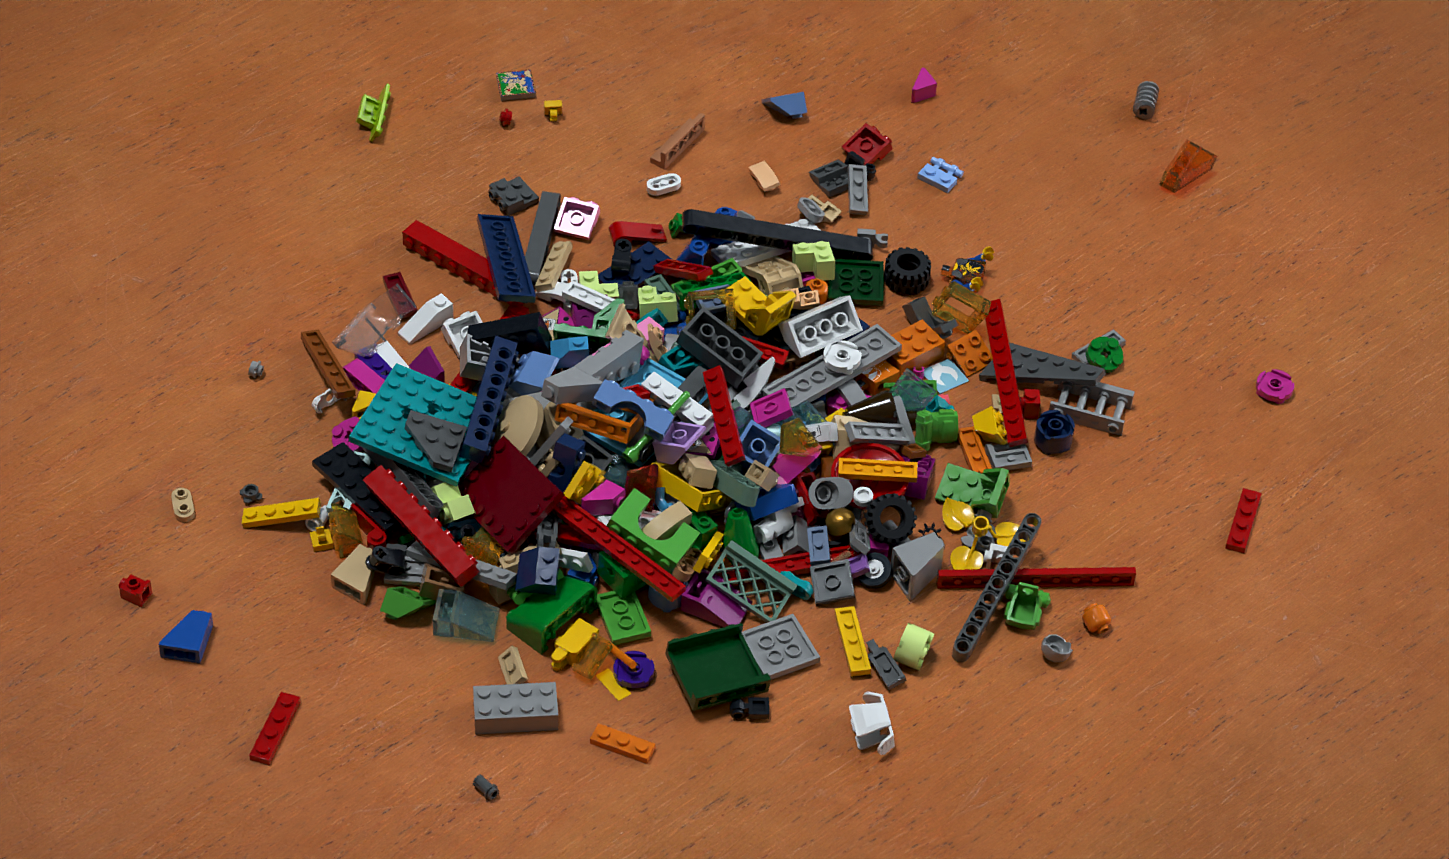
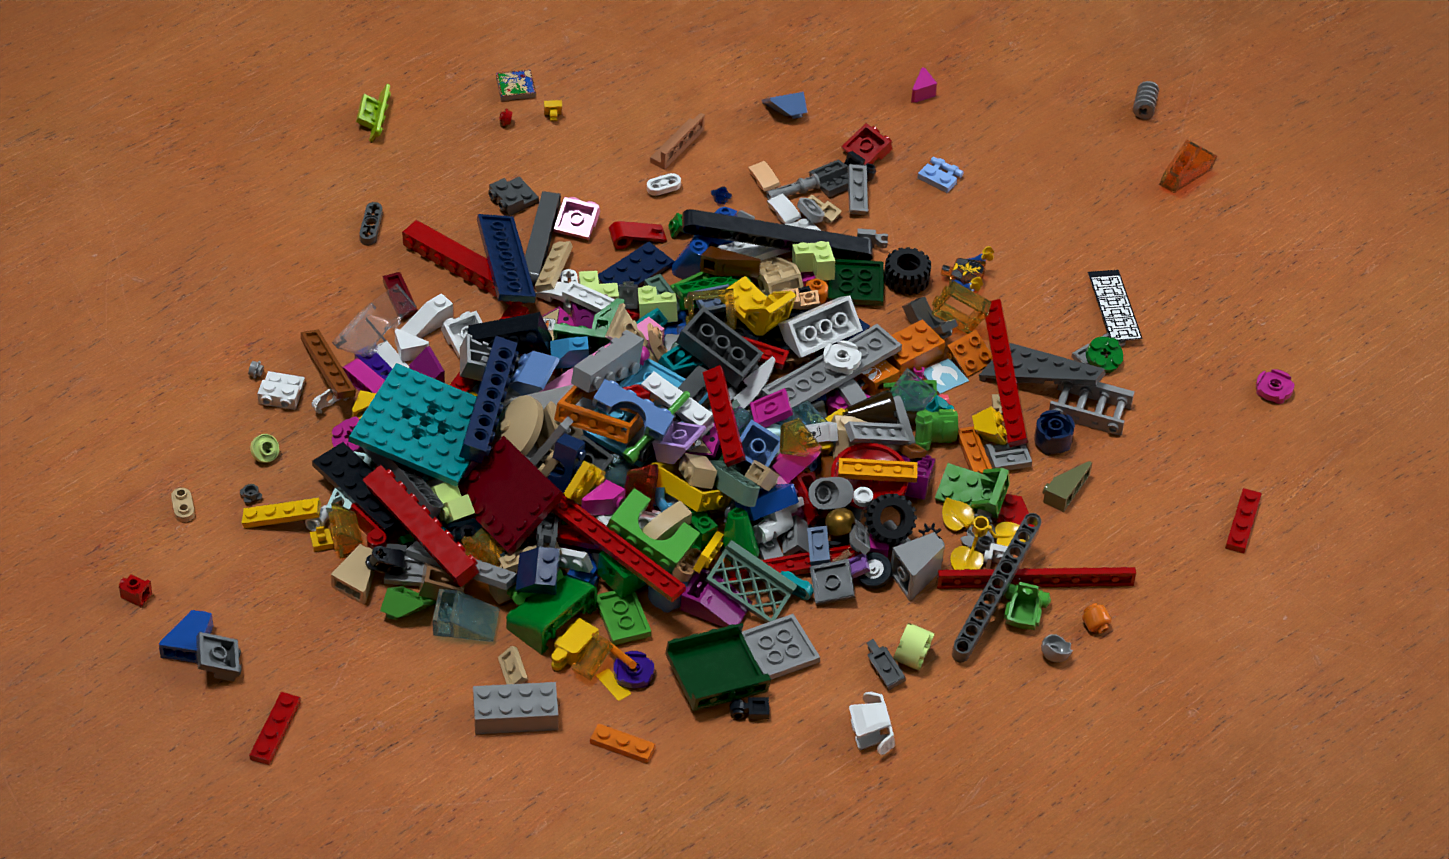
dark grey plate [405,410,467,473] -> none
dark grey pin [473,775,499,800] -> none
light grey slope [541,367,603,404] -> none
black piece [611,239,632,274] -> none
red plate [654,259,713,282] -> none
yellow plate [834,606,871,677] -> none
red brick [1020,389,1041,419] -> none
none -> dark grey plate [196,632,242,682]
none -> yellowish green plate [250,434,279,463]
none -> white plate [257,371,305,410]
none -> dark grey beam [359,202,383,245]
none -> white slope [395,328,429,362]
none -> reddish brown slope [700,246,761,277]
none -> clear blue plate [711,187,732,204]
none -> light grey pin [766,173,821,200]
none -> white slope [767,194,801,224]
none -> red wing [997,494,1035,527]
none -> olive slope [1042,461,1092,512]
none -> sticker [1088,270,1143,341]

